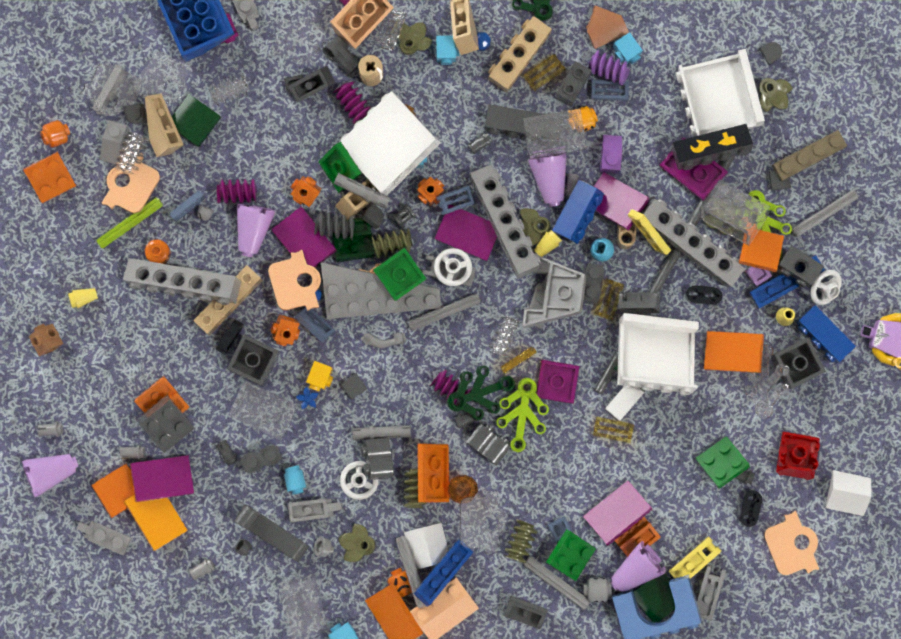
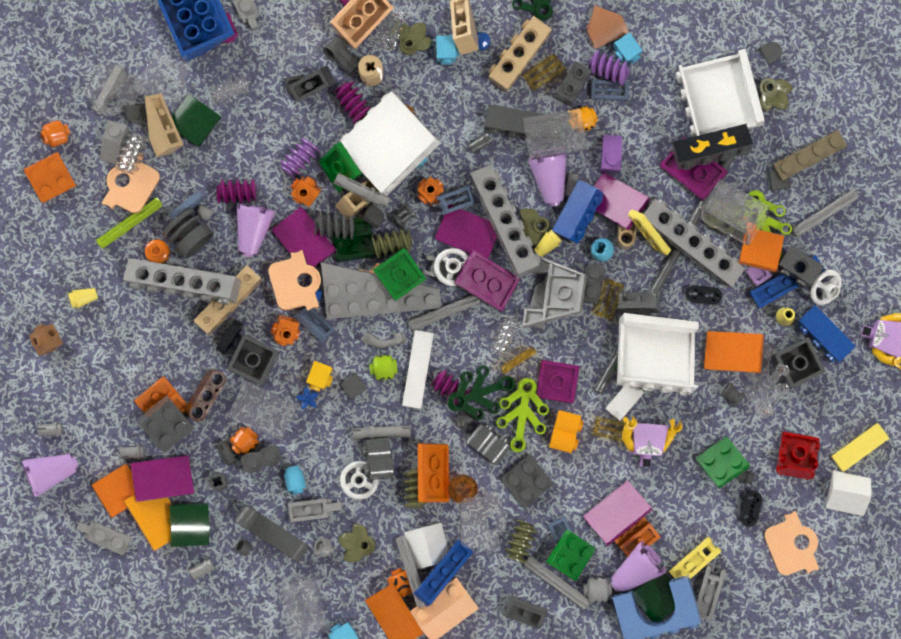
none -> dark grey wheel [162,208,214,259]
none -> dark green slope [168,503,209,547]
none -> reddish brown beam [185,369,226,422]
none -> dark grey bush [209,473,228,491]
none -> orange head [230,426,259,455]
none -> medium lavender piece [280,138,321,181]
none -> lime head [369,355,398,381]
none -> white tile [402,330,434,409]
none -> magenta tile [454,250,520,312]
none -> dark grey plate [500,454,554,509]
none -> light orange brick [549,410,584,453]
none -> torso [622,416,683,467]
none -> dark grey bush [720,382,746,407]
none -> light yellow tile [831,423,889,472]

